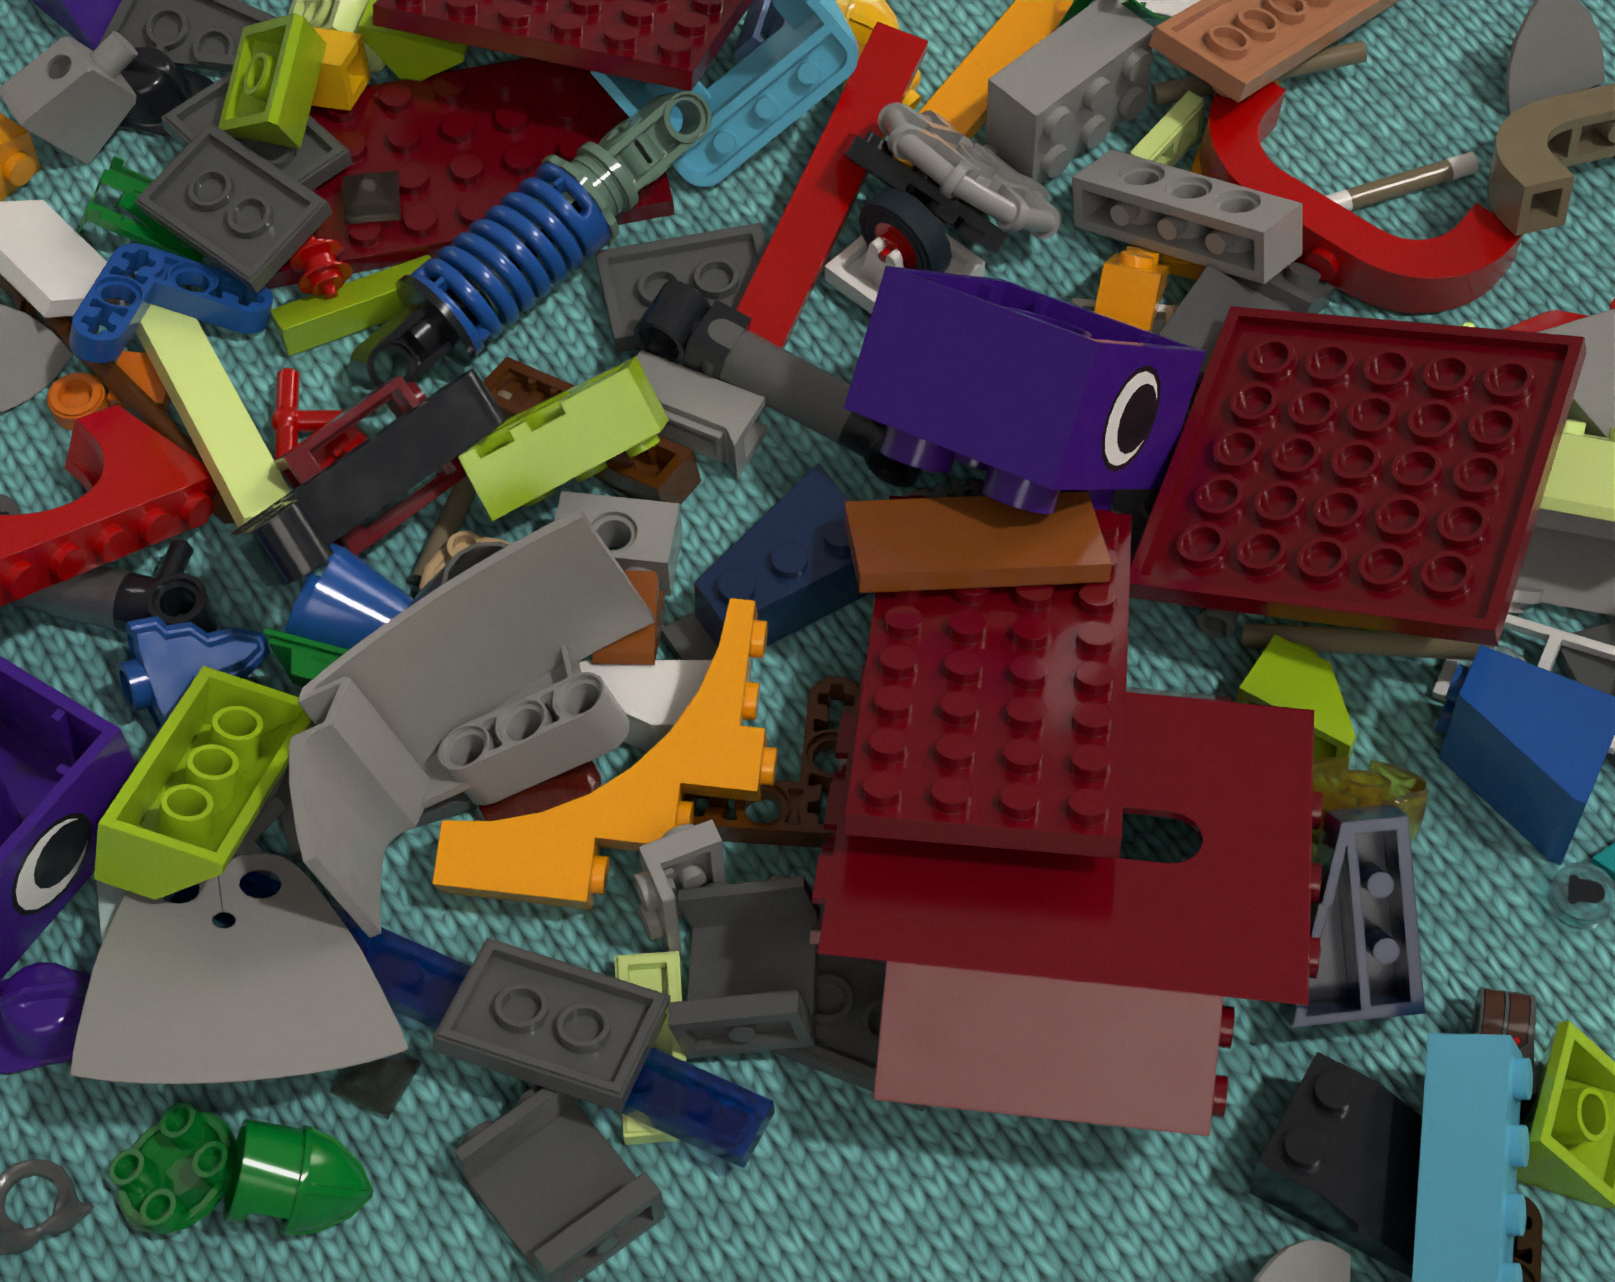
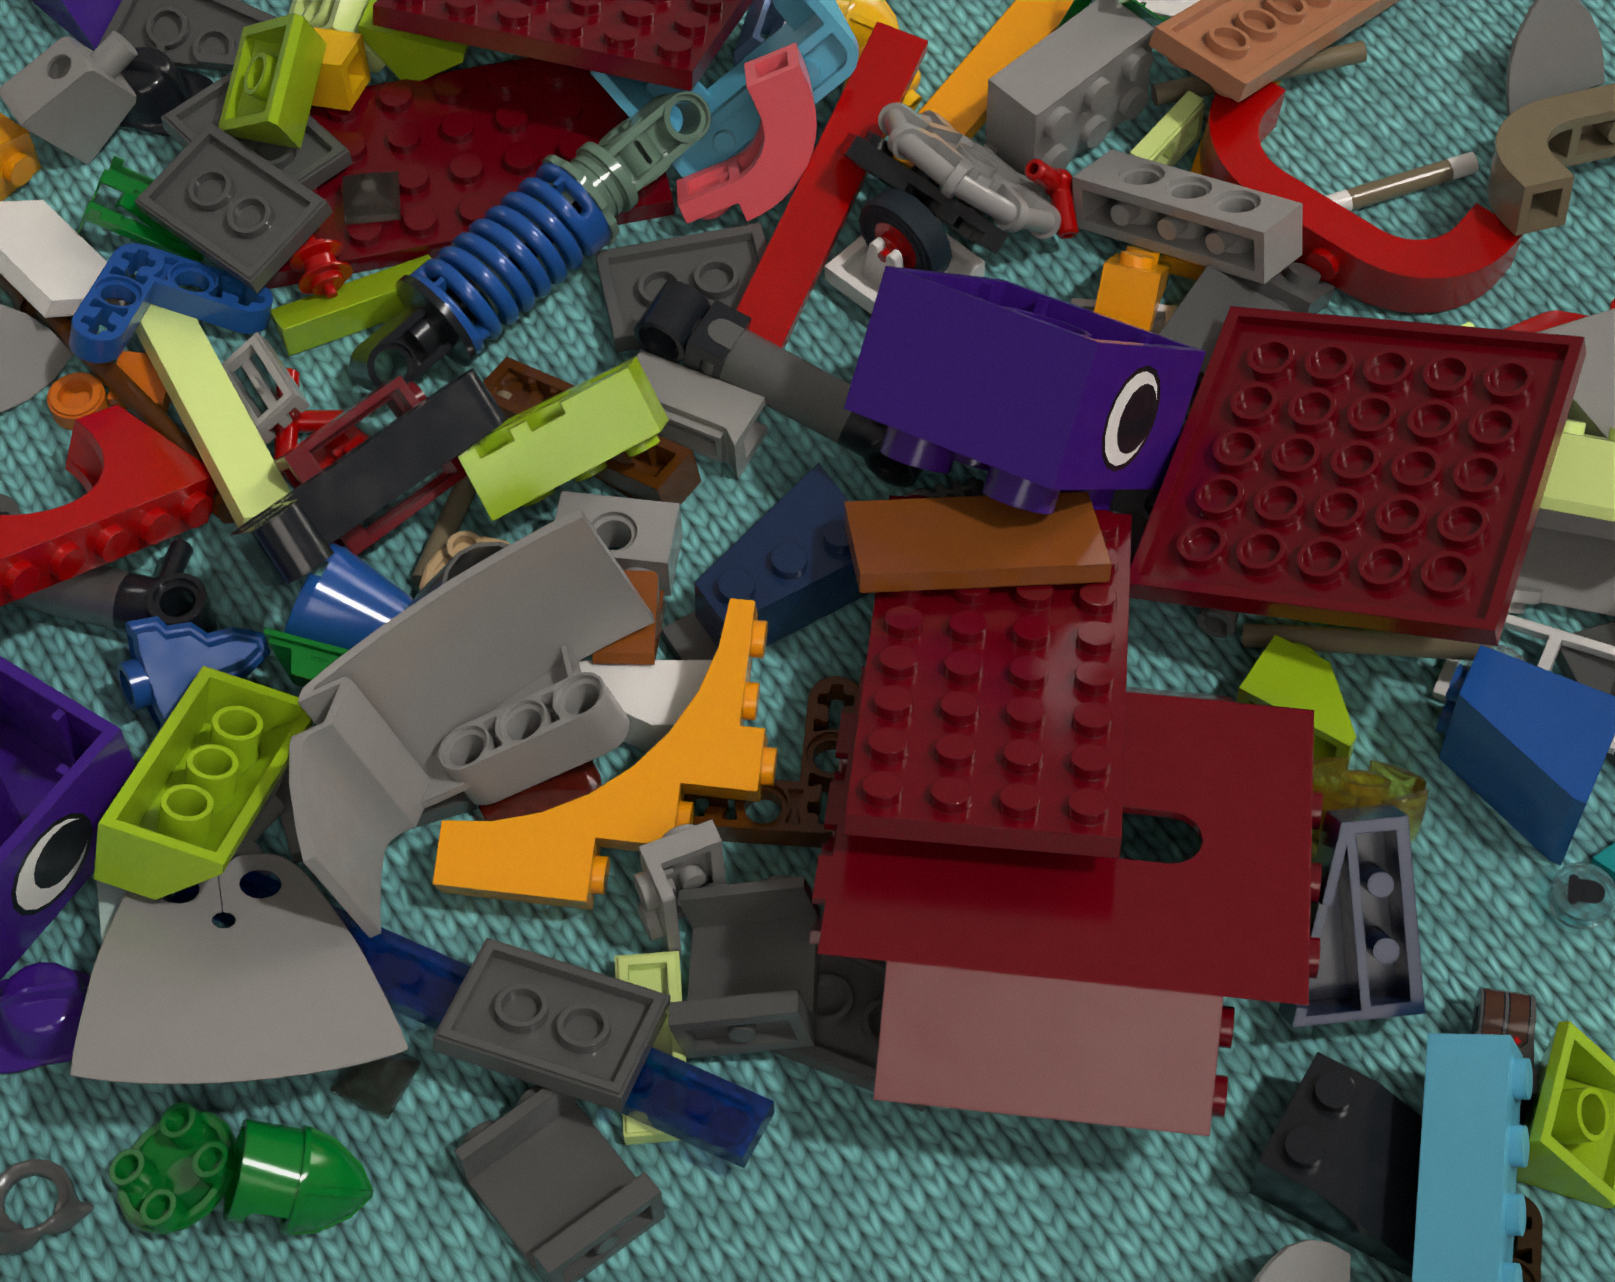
none -> light grey tile [222,332,310,444]
none -> coral arch [676,42,817,224]
none -> red piece [1025,158,1079,239]

